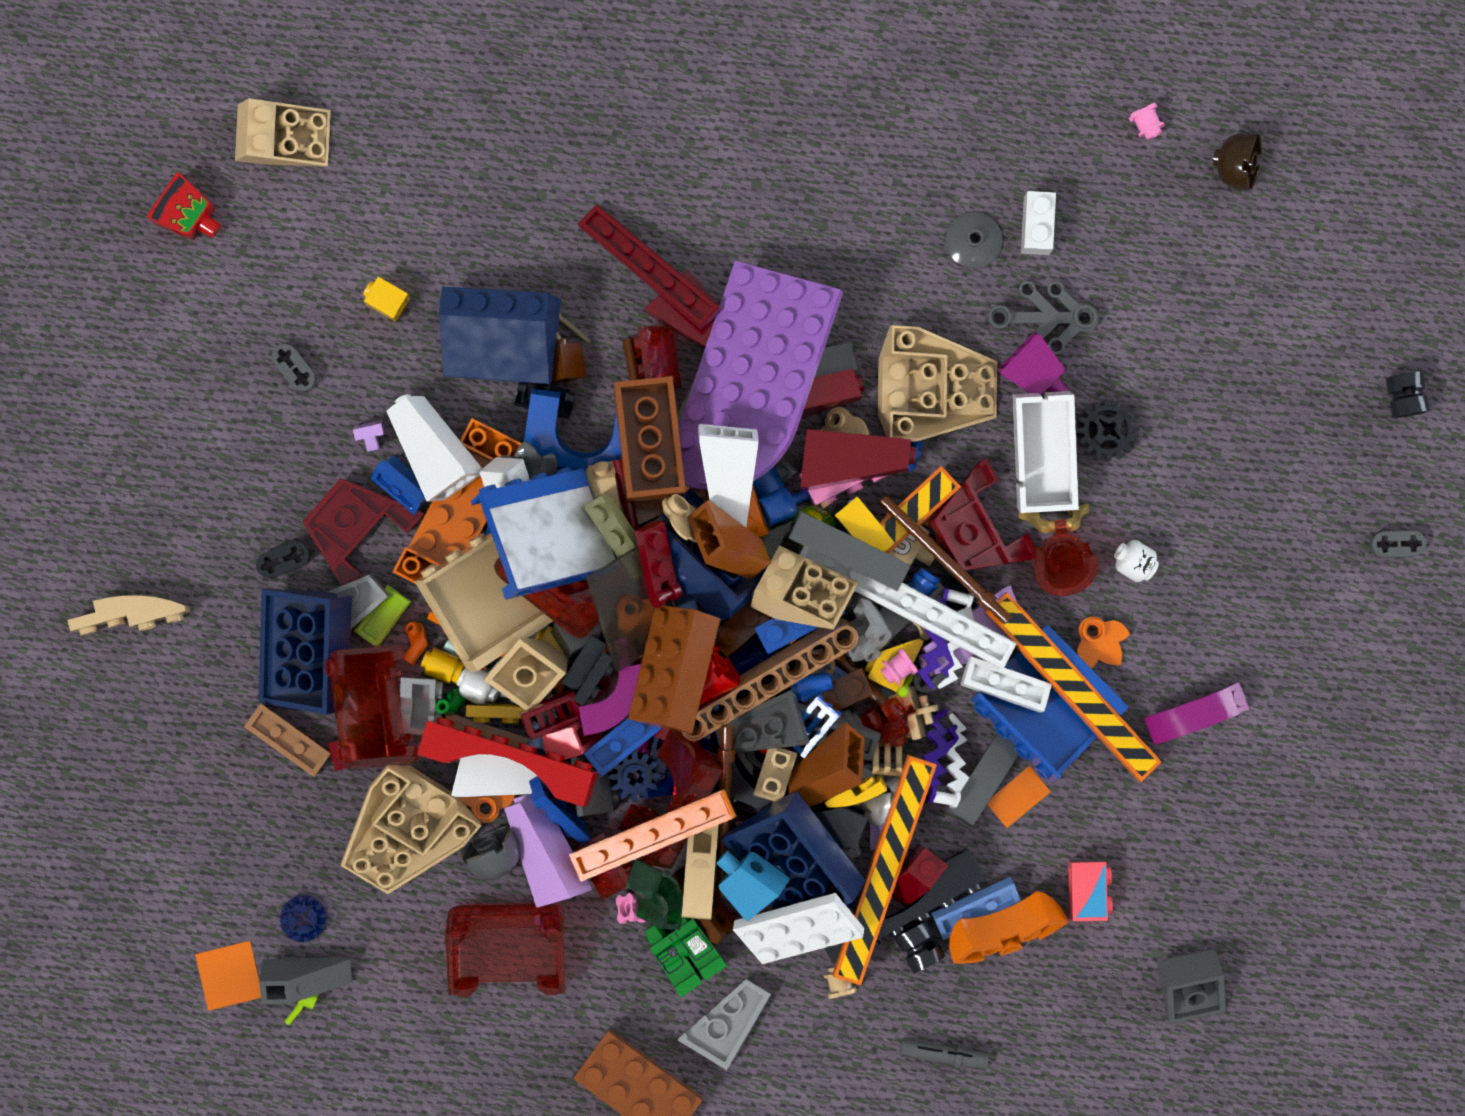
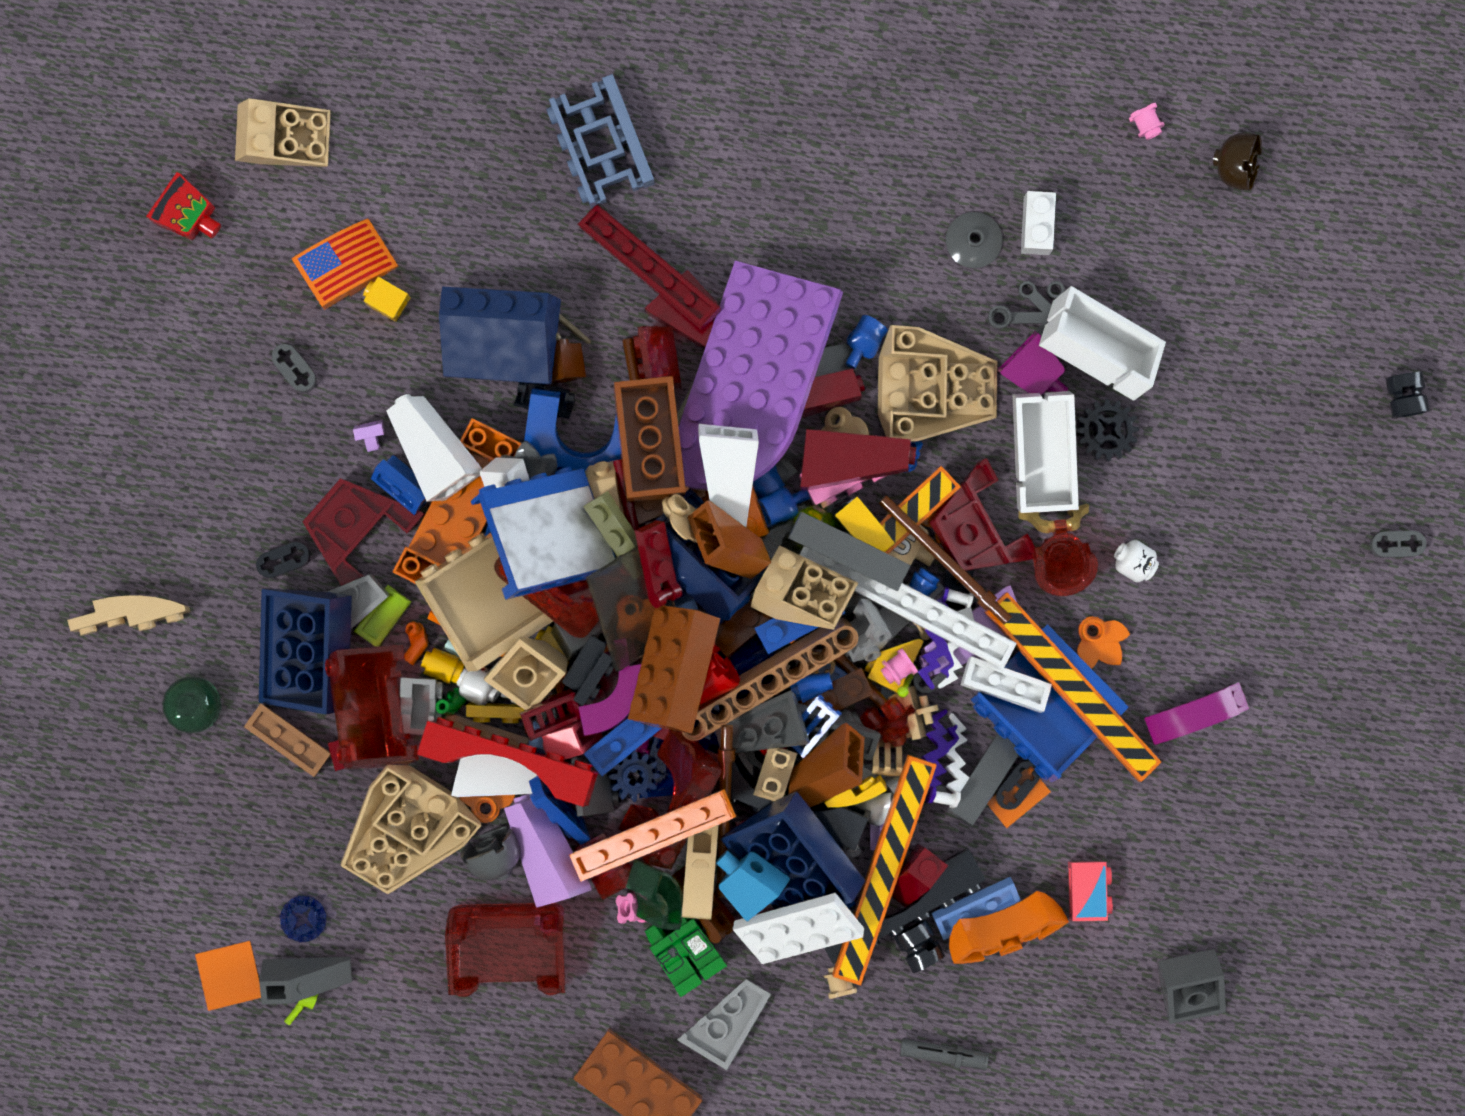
none -> clear green cylinder [162,676,222,734]
none -> slope [291,218,399,310]
none -> sand blue fence [546,74,655,209]
none -> blue piece [845,315,888,370]
none -> black beam [995,761,1040,810]
none -> white piece [1039,286,1166,401]

